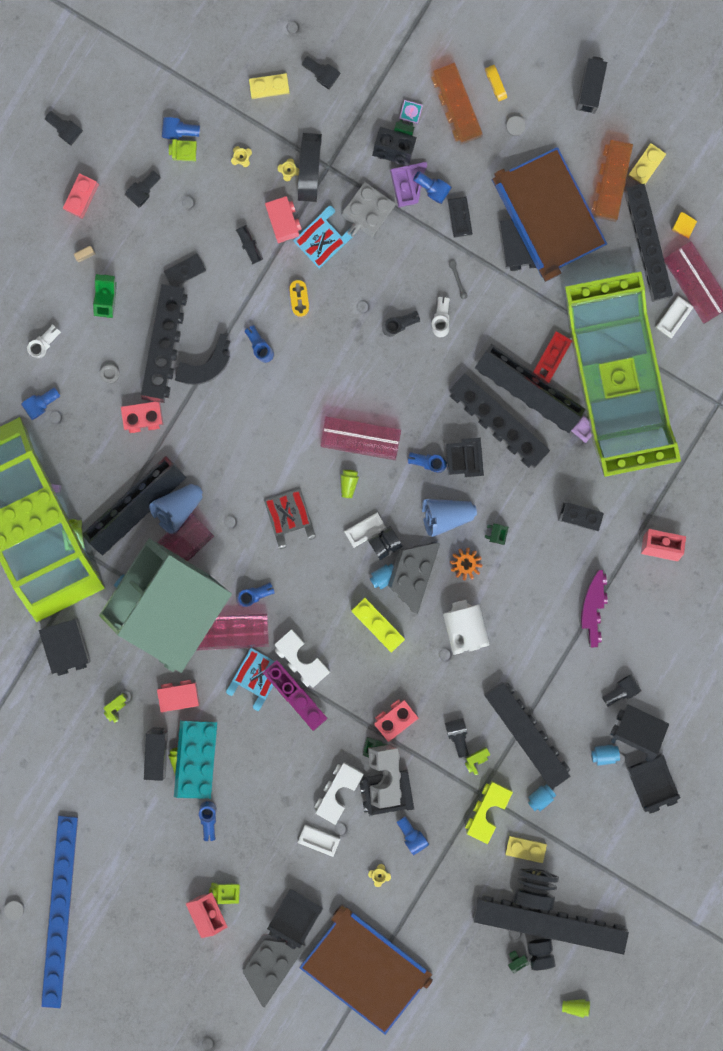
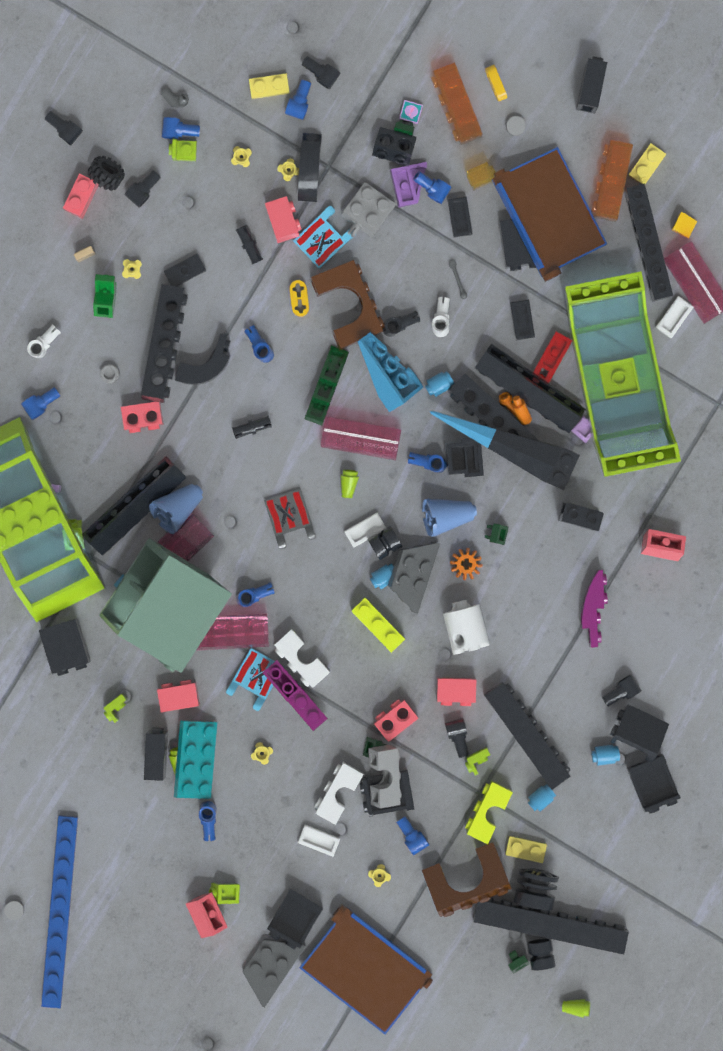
none -> black tyre [87,156,125,191]
none -> light yellow plate [122,259,142,279]
none -> dark grey arm [161,88,189,107]
none -> black pin [232,416,272,439]
none -> light yellow plate [251,742,273,765]
none -> blue pin [285,80,311,120]
none -> dark green slope [304,345,349,426]
none -> reddish brown arch [310,260,384,350]
none -> dark azure wedge [358,332,424,412]
none -> reddish brown arch [422,842,512,917]
none -> dark azure brick [425,371,455,397]
none -> black plate [430,411,580,490]
none -> coral brick [437,678,476,706]
none -> clear yellow brick [465,162,495,191]
none -> orange plant [499,392,532,425]
none -> black plate [510,299,535,341]

